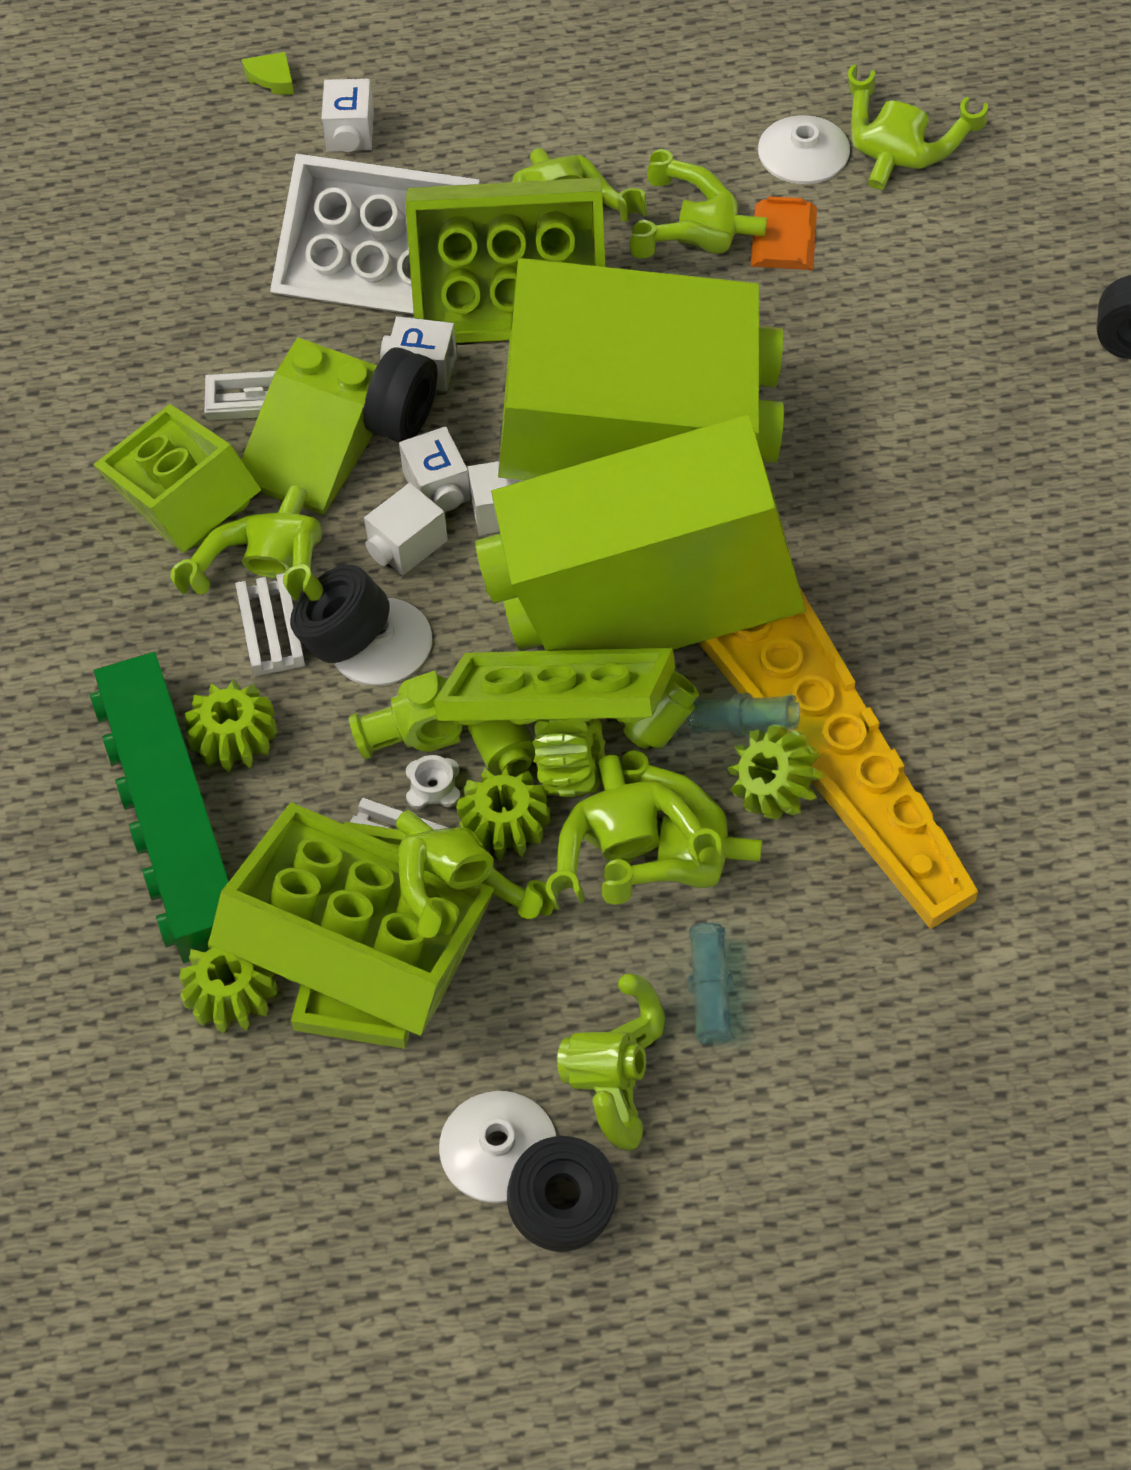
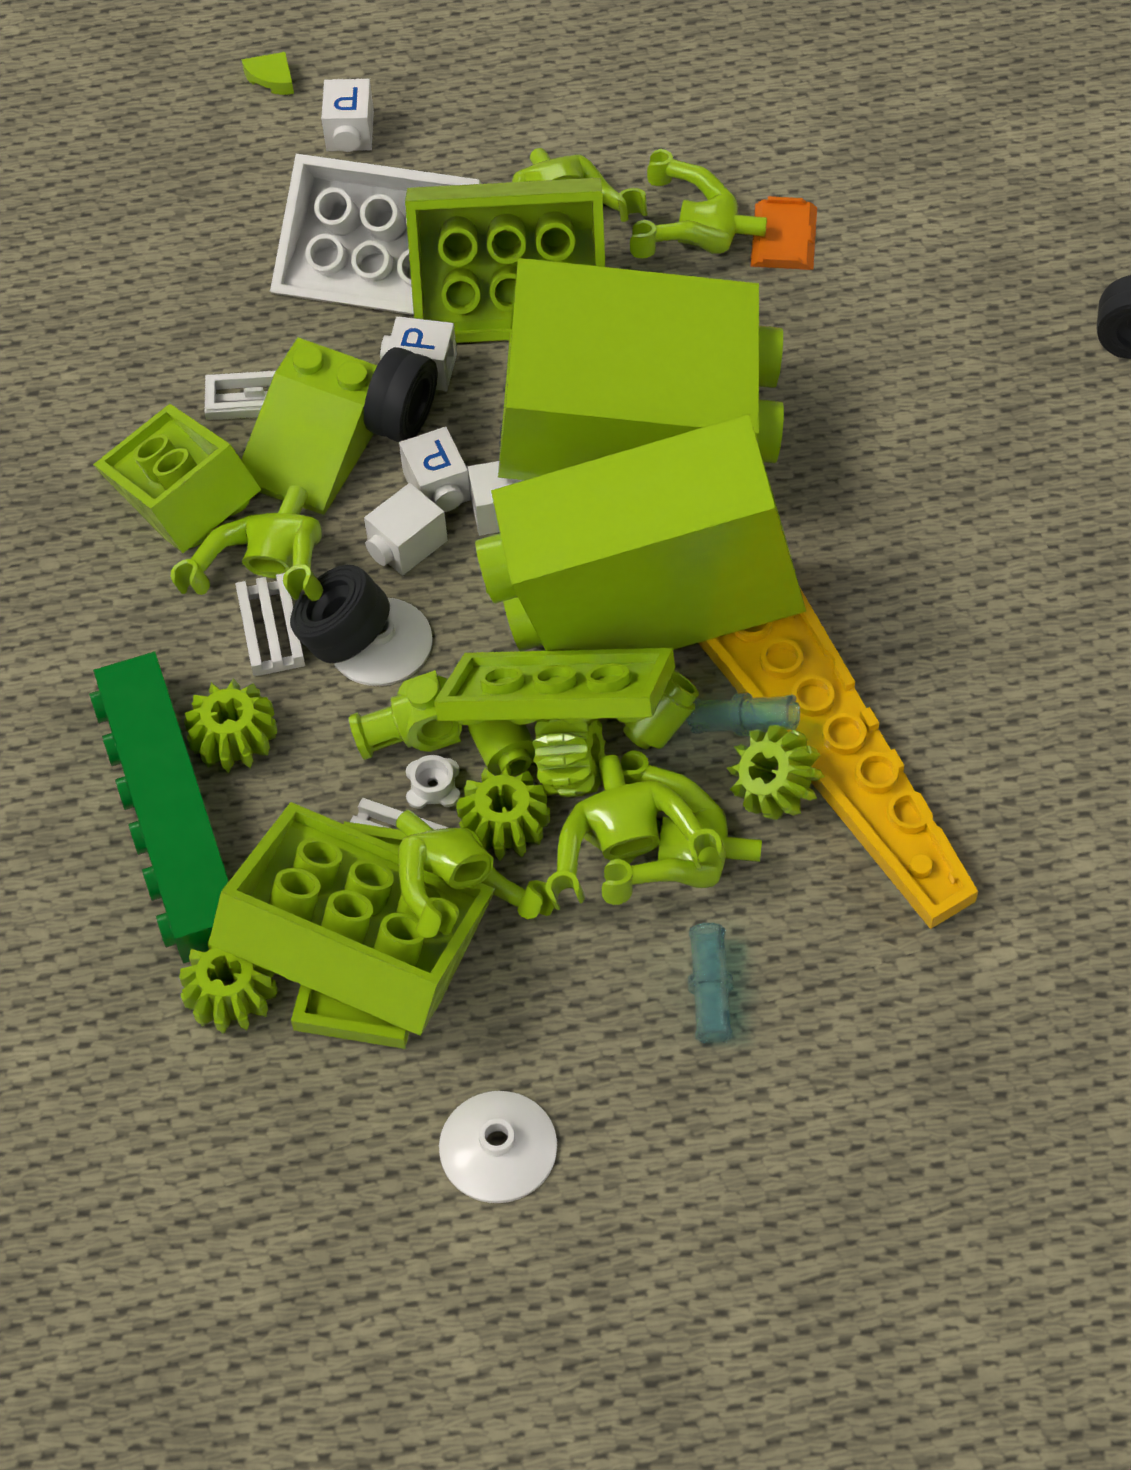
black tyre [507,1136,618,1251] -> none
lime piece [557,973,665,1151] -> none
white dish [758,115,850,184] -> none
lime piece [848,65,988,190] -> none

